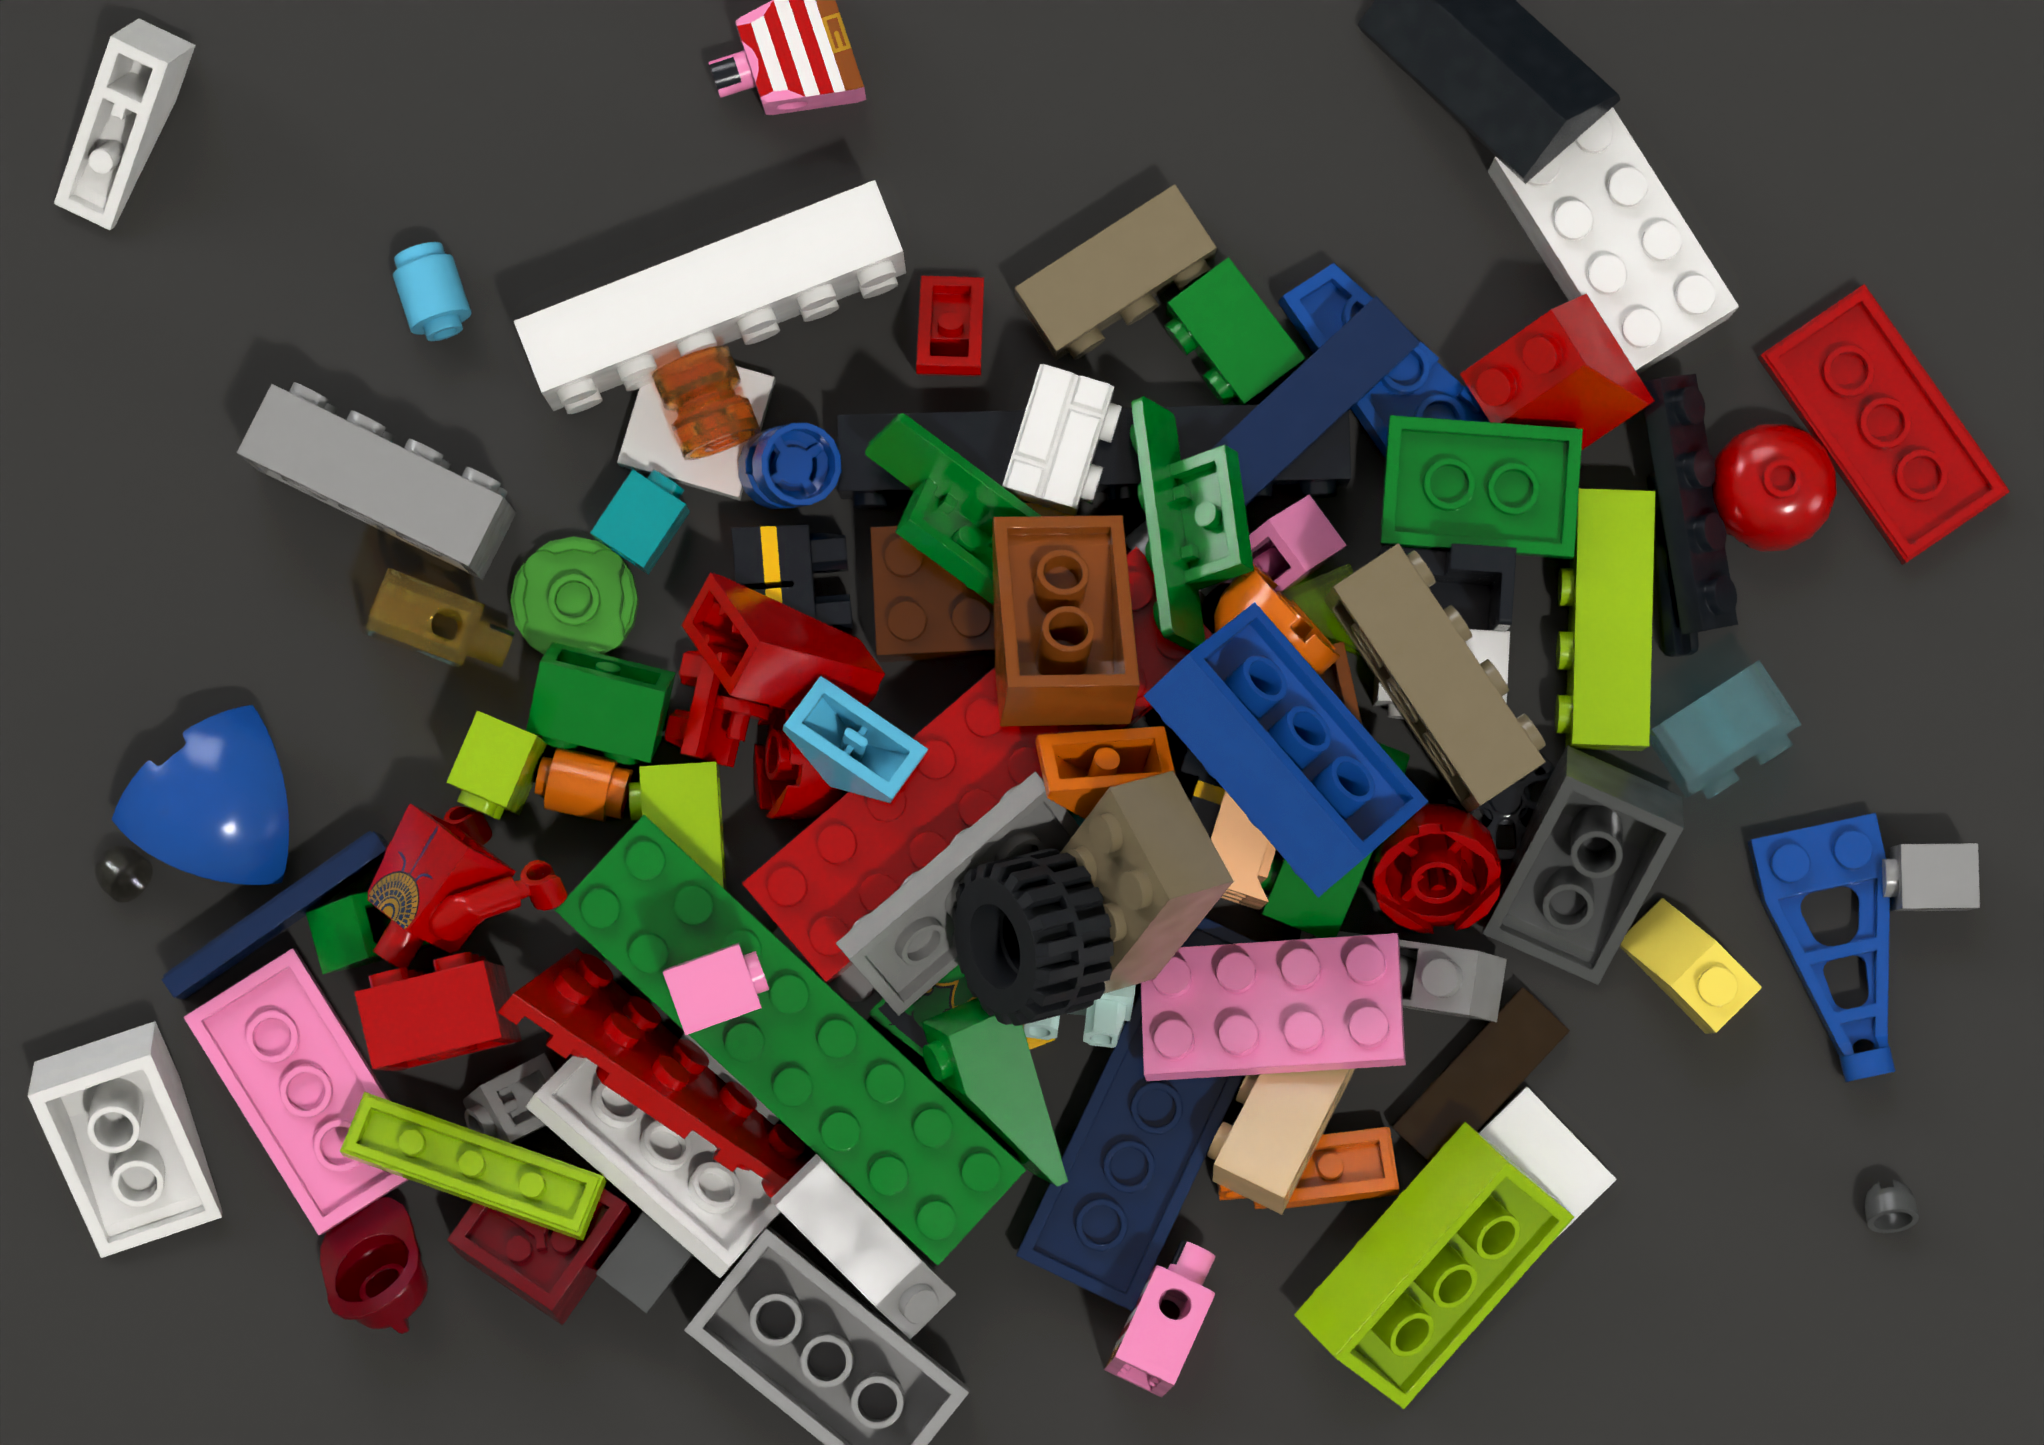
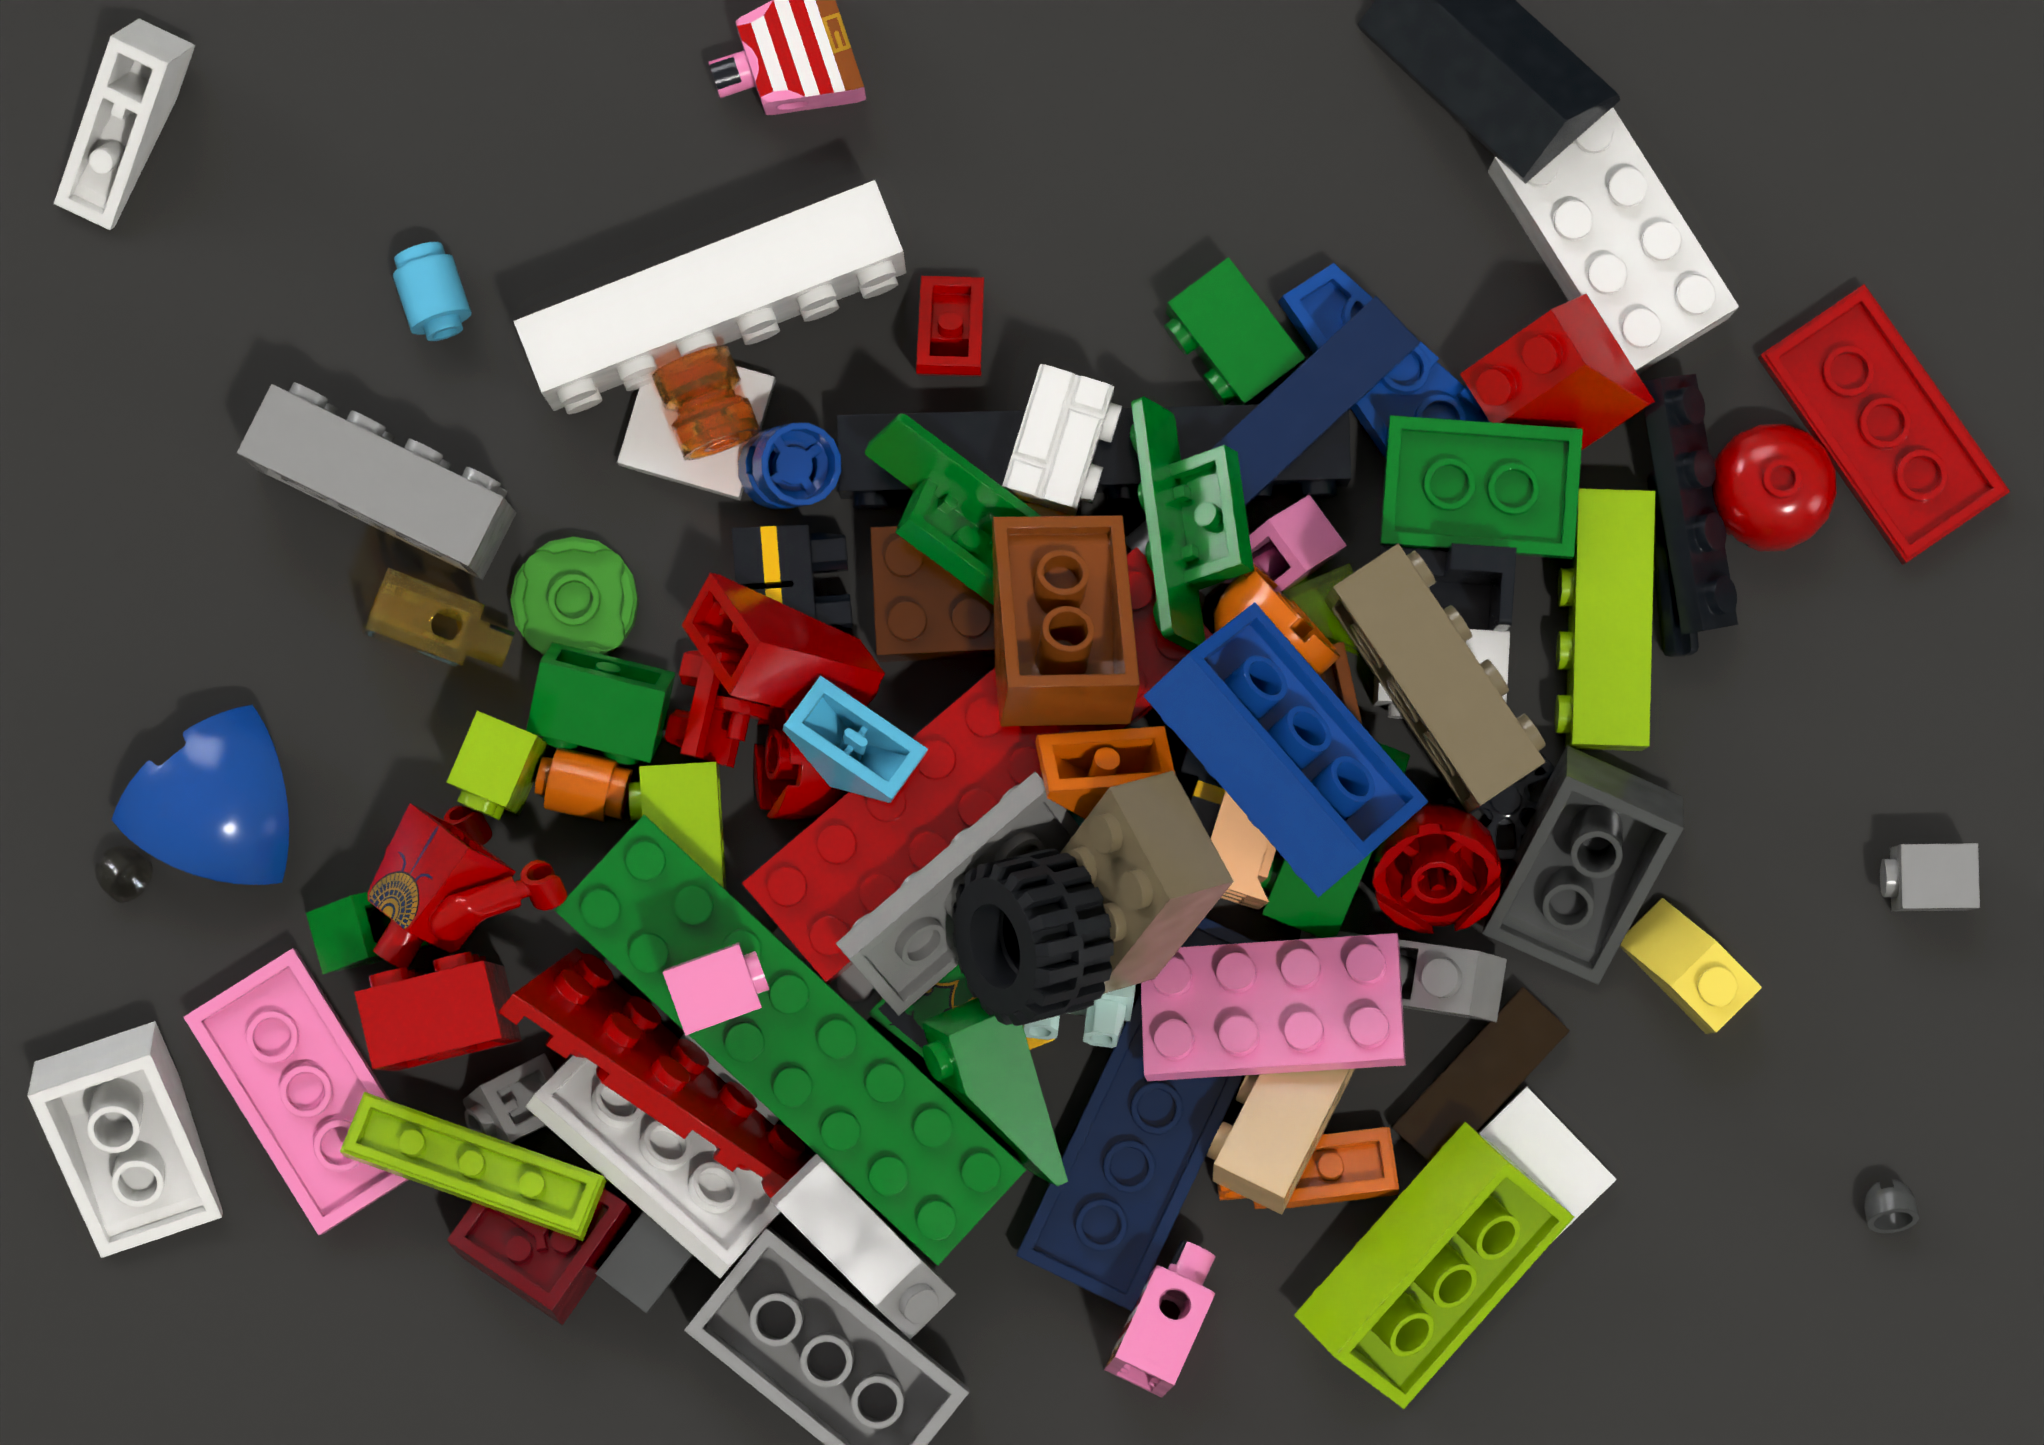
dark blue tile [161,831,388,1000] -> none
dark red piece [320,1197,429,1334] -> none
teal brick [590,469,690,575] -> none
dark tan brick [1015,184,1217,360] -> none
clear light blue brick [1650,660,1802,800] -> none
blue plate [1748,813,1896,1082] -> none

